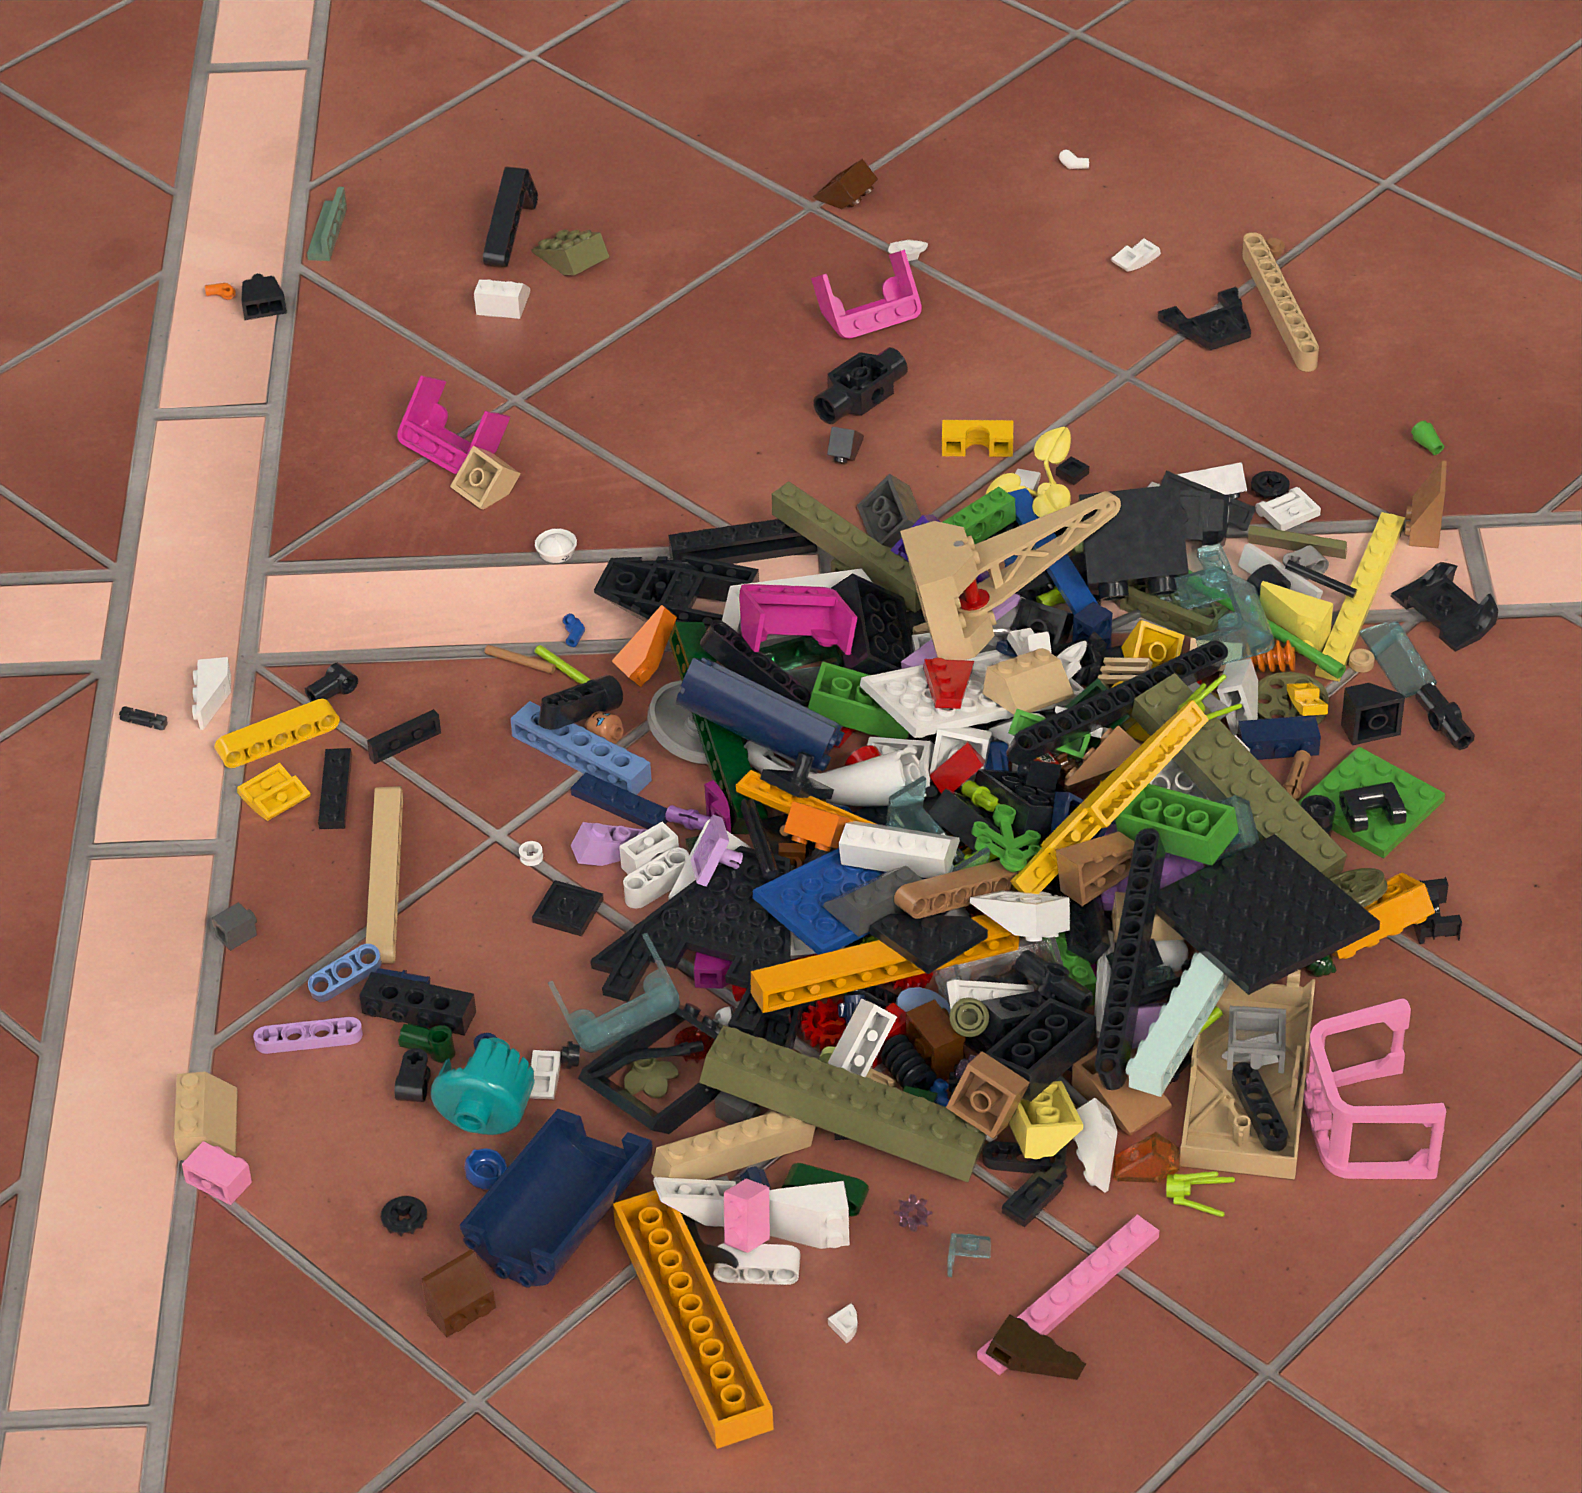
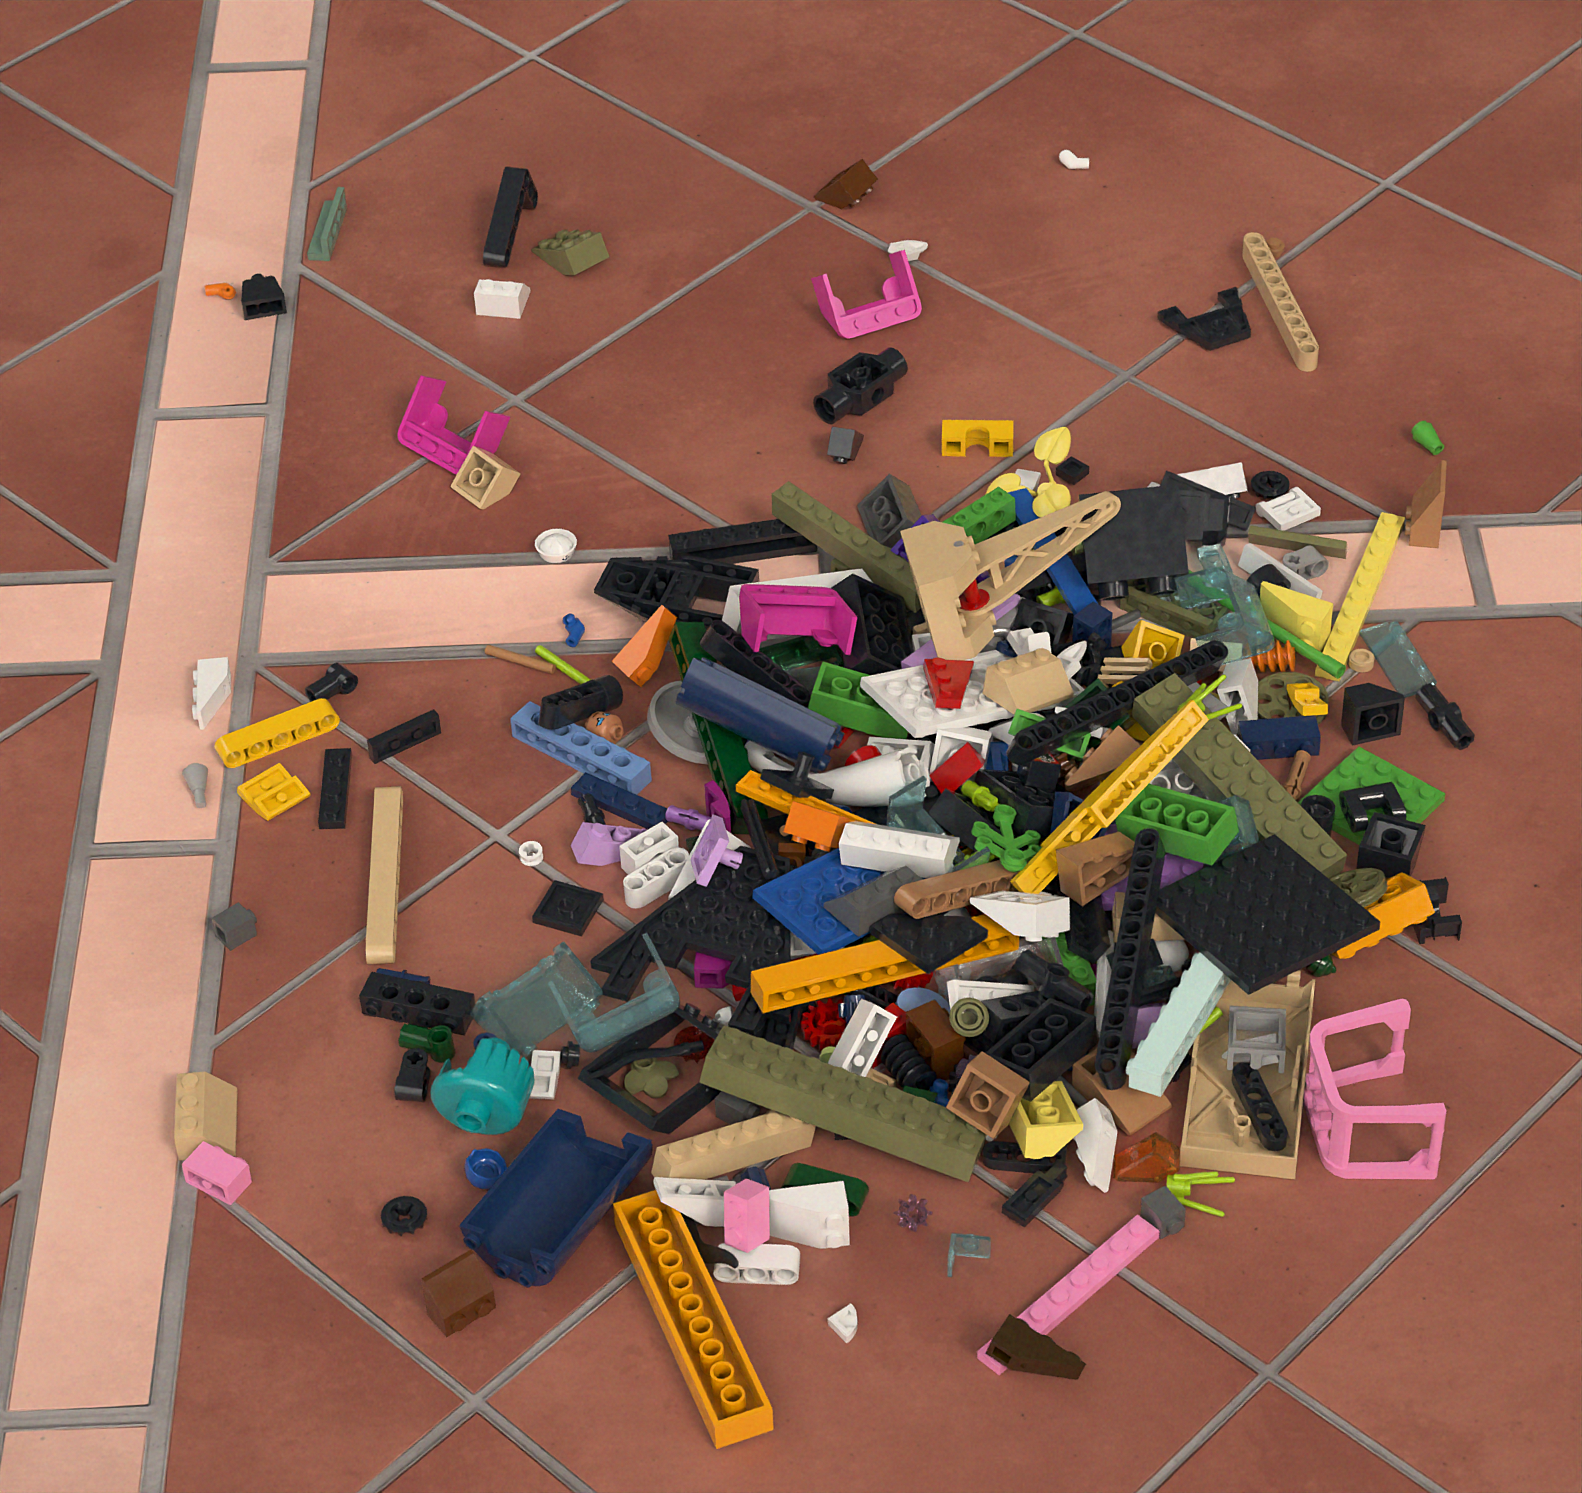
black axle [119,706,168,730] -> none
lavender beam [253,1017,363,1054] -> none
medium blue beam [308,944,382,1002] -> none
white slope [1111,239,1161,272] -> none
black bar [1285,560,1357,598] -> none
black piece [1391,562,1499,652] -> none
none -> light grey cone [182,763,208,808]
none -> clear light blue windscreen [470,941,603,1057]
none -> black pin [578,793,606,825]
none -> dark grey brick [1140,1186,1186,1239]
none -> black slope [1356,812,1426,878]

